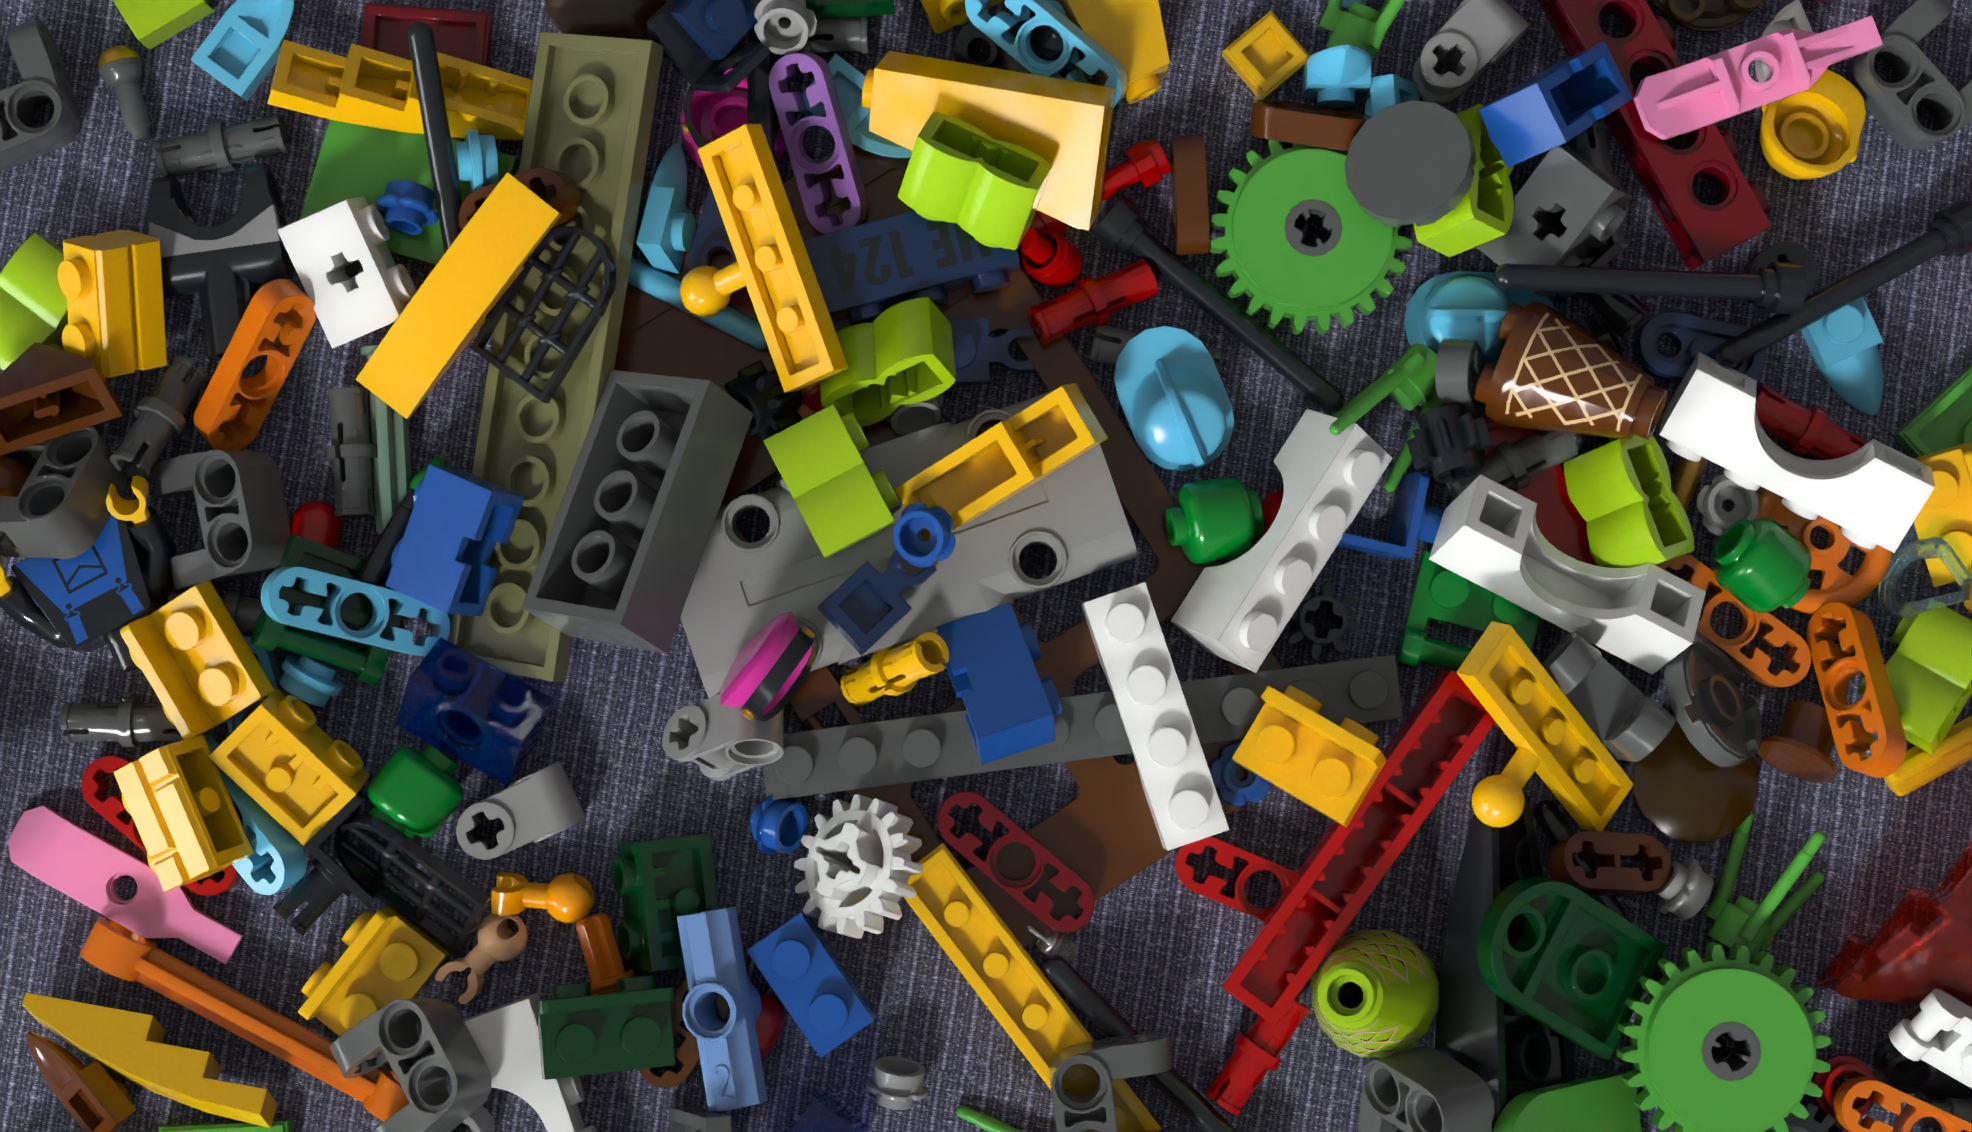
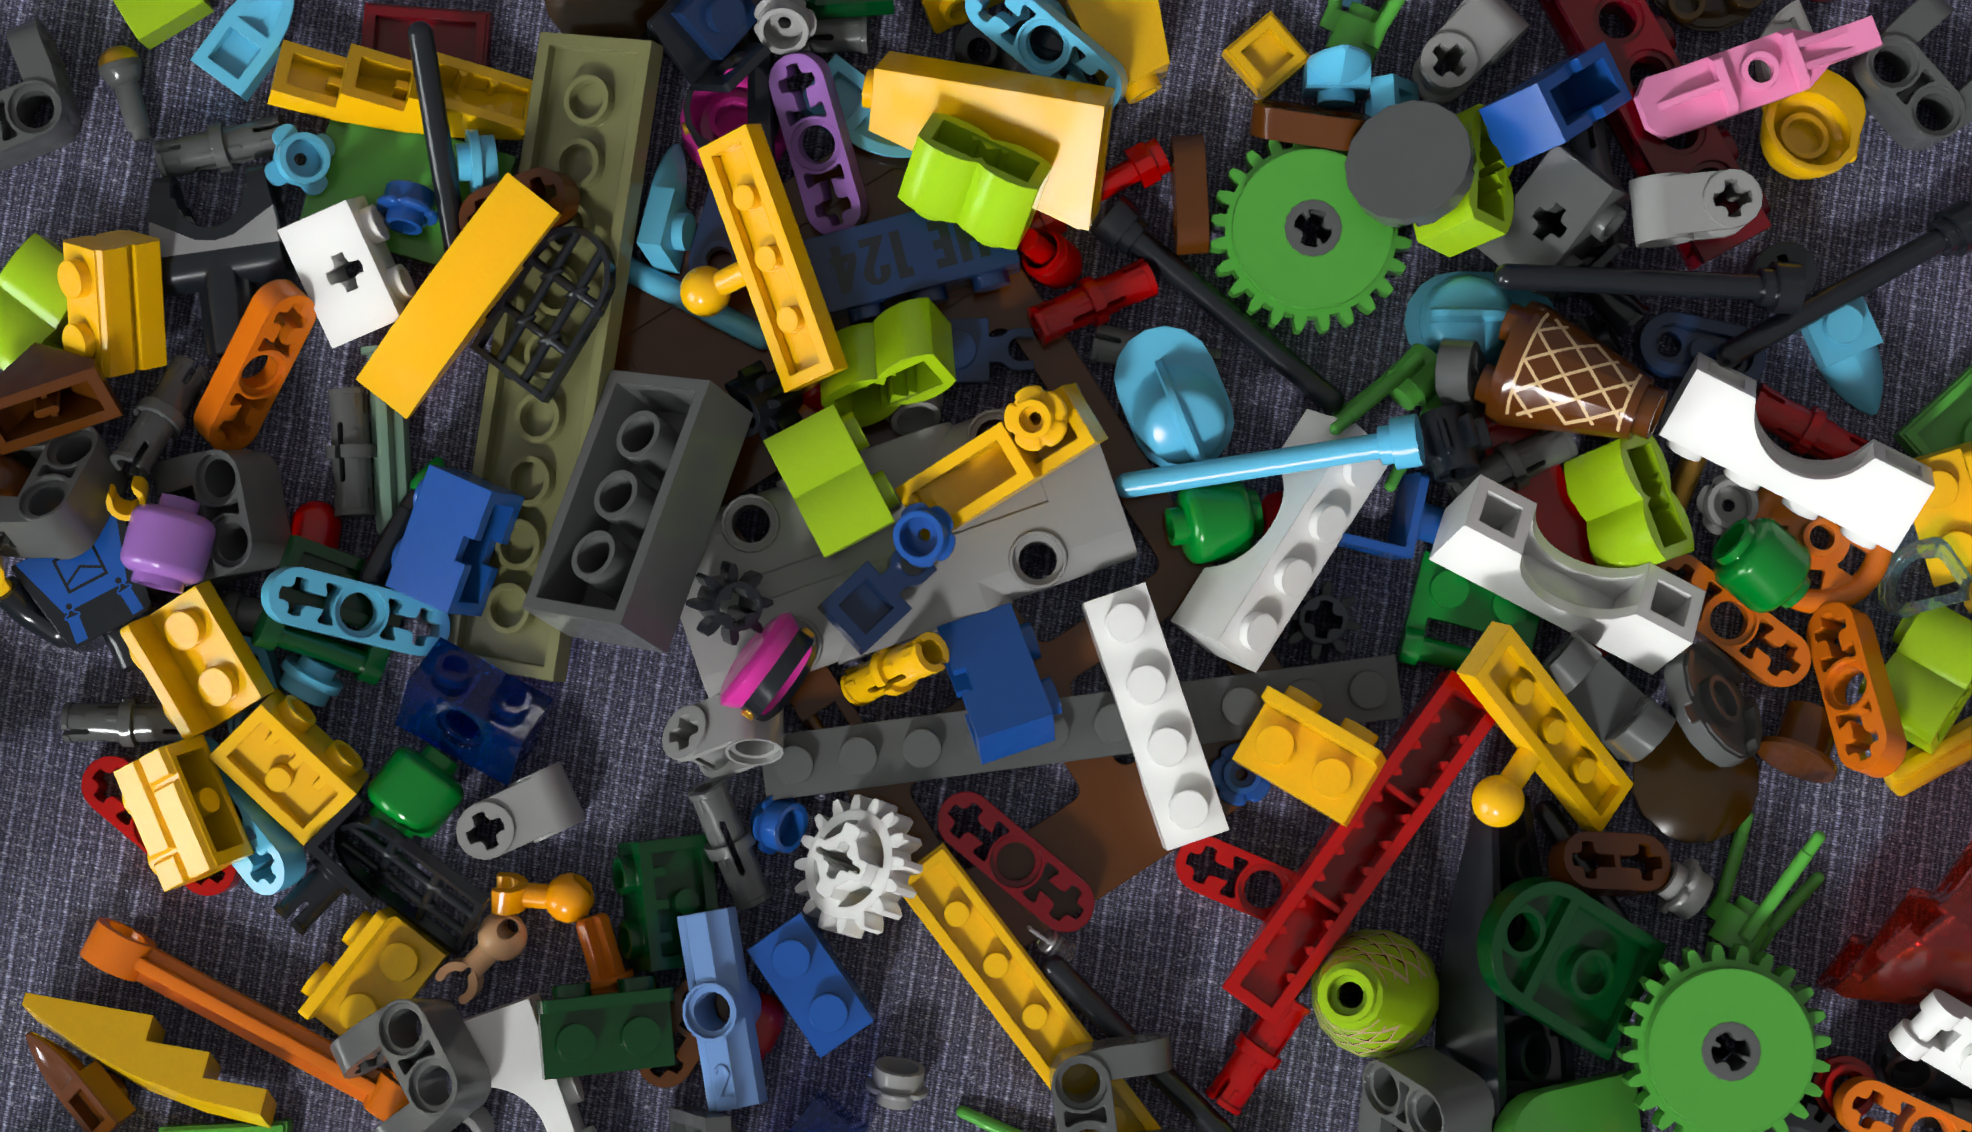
bright pink piece [7,805,243,964] -> none
none -> medium lavender head [120,493,216,594]
none -> medium azure plate [264,124,335,195]
none -> black gear [686,561,773,645]
none -> dark grey pin [687,777,772,910]
none -> yellow plate [1004,385,1068,451]
none -> medium azure piece [1114,414,1425,498]
none -> light grey piece [1629,169,1763,248]

